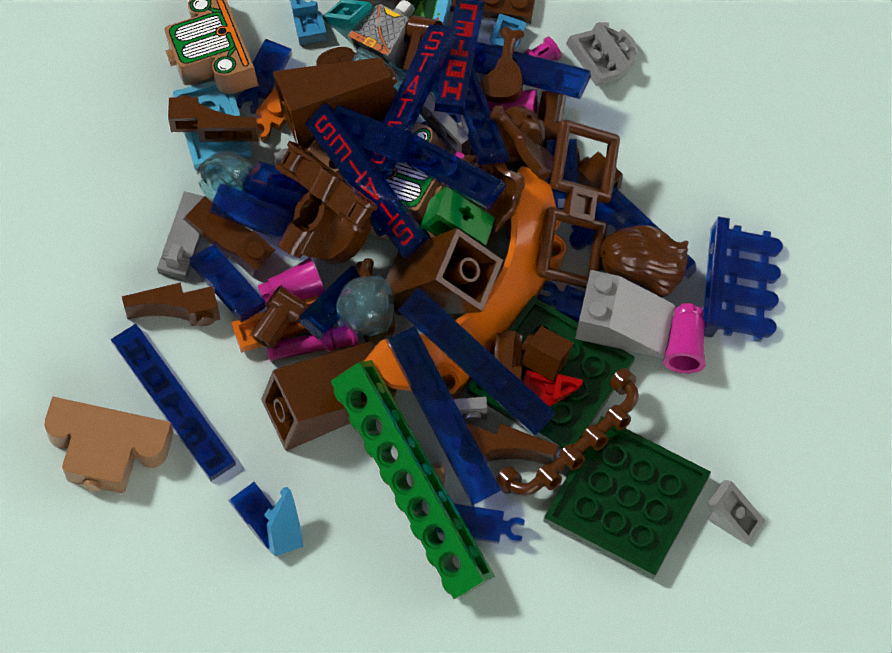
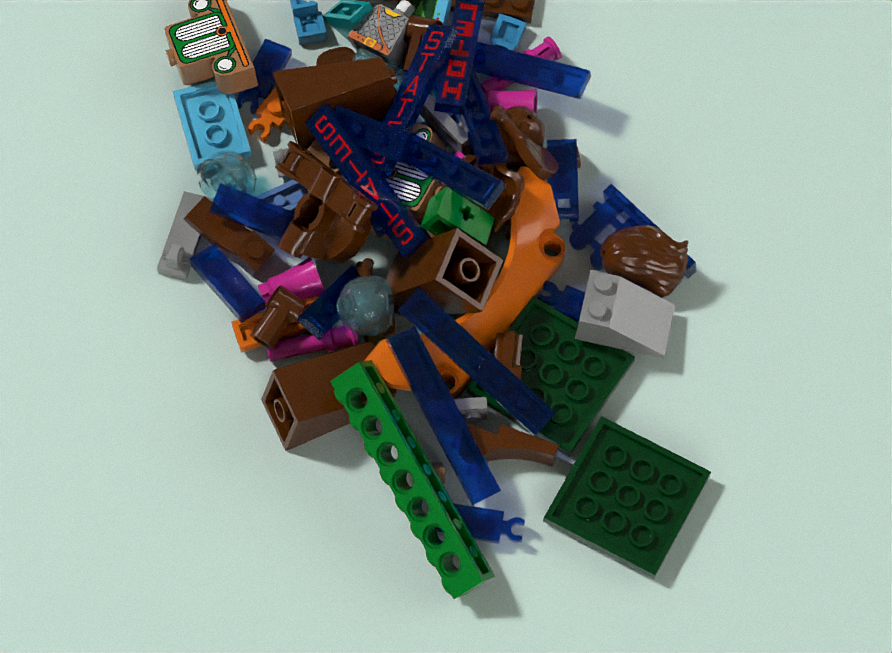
medium nougat brick [44,396,174,493] -> none
clear blue tile [111,323,236,482] -> none
reddish brown slope [122,282,220,326] -> none
reddish brown slope [168,95,259,142] -> none
clear blue slope [228,481,275,549] -> none
clear blue slope [243,161,309,216] -> none
dark azure slope [264,487,303,556] -> none
reddish brown piece [480,27,525,103] -> none
reddish brown bar [495,368,639,496] -> none
red slope [518,370,583,408] -> none
reddish brown brick [521,326,573,381] -> none
reddish brown bar [537,119,620,289] -> none
reddish brown piece [538,89,566,147] -> none
light grey slope [566,22,638,86] -> none
reddish brown brick [576,151,623,205] -> none
dark pink plant [663,303,706,374] -> none
clear blue fence [703,216,783,342] -> none
light grey slope [708,480,765,544] -> none

